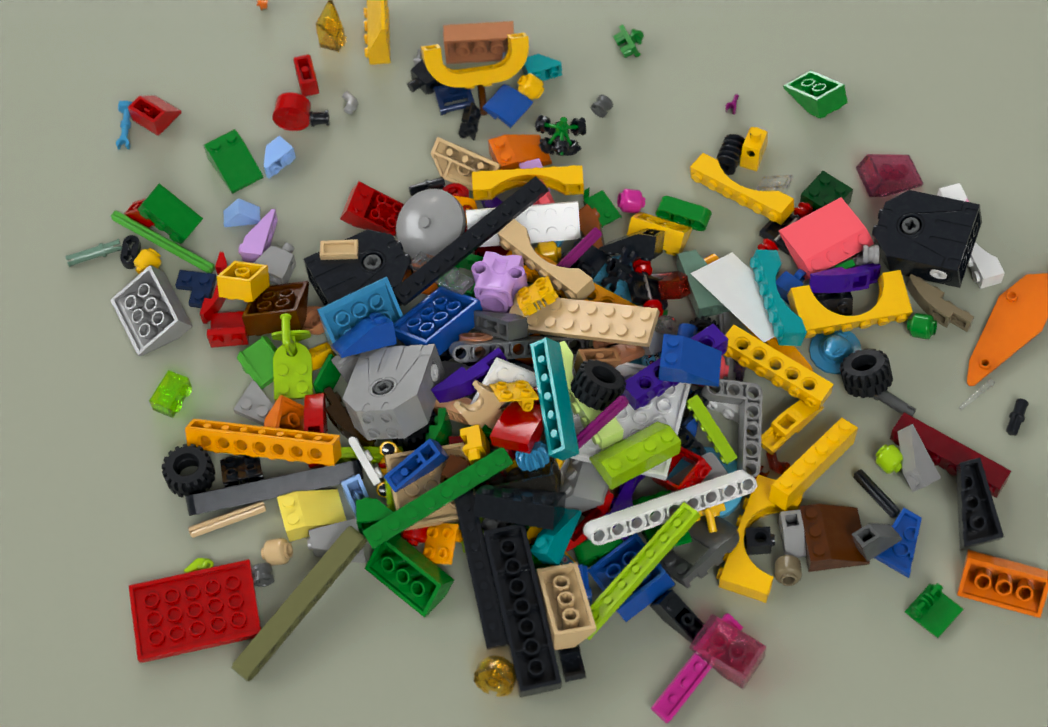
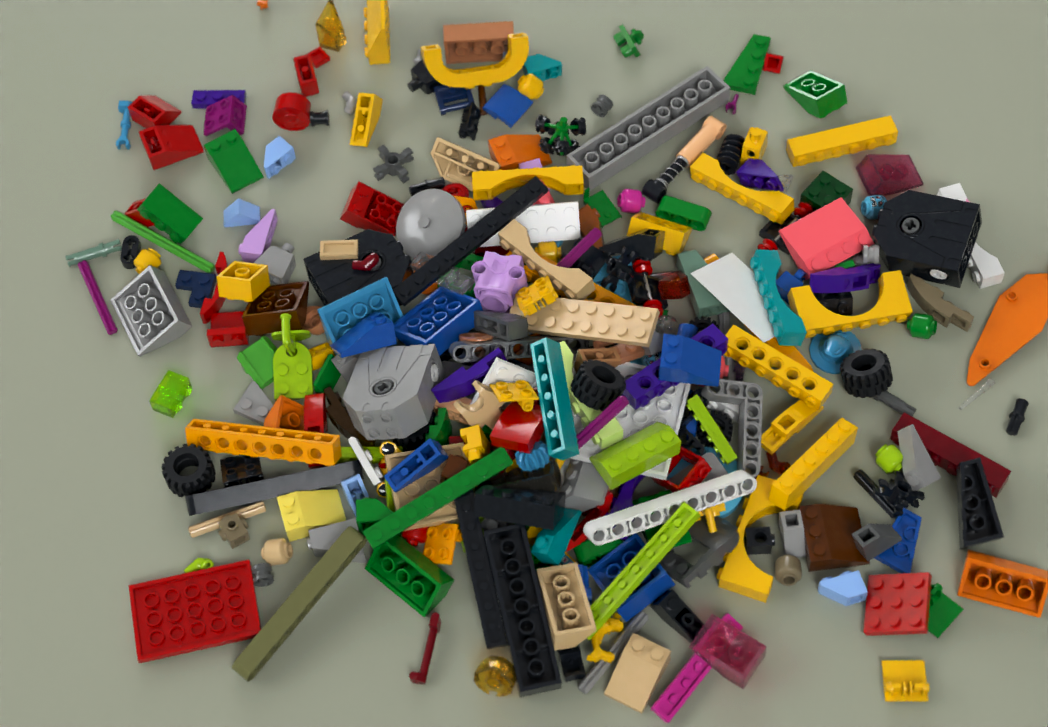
none -> magenta axle [78,260,117,335]
none -> red slope [138,125,204,170]
none -> dark purple plate [191,90,246,109]
none -> magenta bracket [203,95,247,136]
none -> dark tan brick [218,513,250,549]
none -> red tile [306,46,330,69]
none -> yellow slope [350,93,383,147]
none -> dark red arm [352,253,379,271]
none -> dark grey pin [373,145,414,184]
none -> dark red hinge [409,612,441,684]
none -> light grey brick [567,66,730,190]
none -> light grey axle [578,611,649,694]
none -> yellow animal [587,613,623,663]
none -> tan slope [604,633,671,714]
none -> piece [642,116,727,204]
none -> black tyre [697,411,733,448]
none -> green wing [723,34,771,95]
none -> dark purple slope [736,158,784,192]
none -> red slope [762,53,784,74]
none -> yellow brick [786,115,898,167]
none -> light blue slope [818,570,868,606]
none -> medium azure head [861,195,887,220]
none -> red plate [864,572,931,636]
none -> black pin [873,471,925,516]
none -> yellow hinge [881,660,929,702]

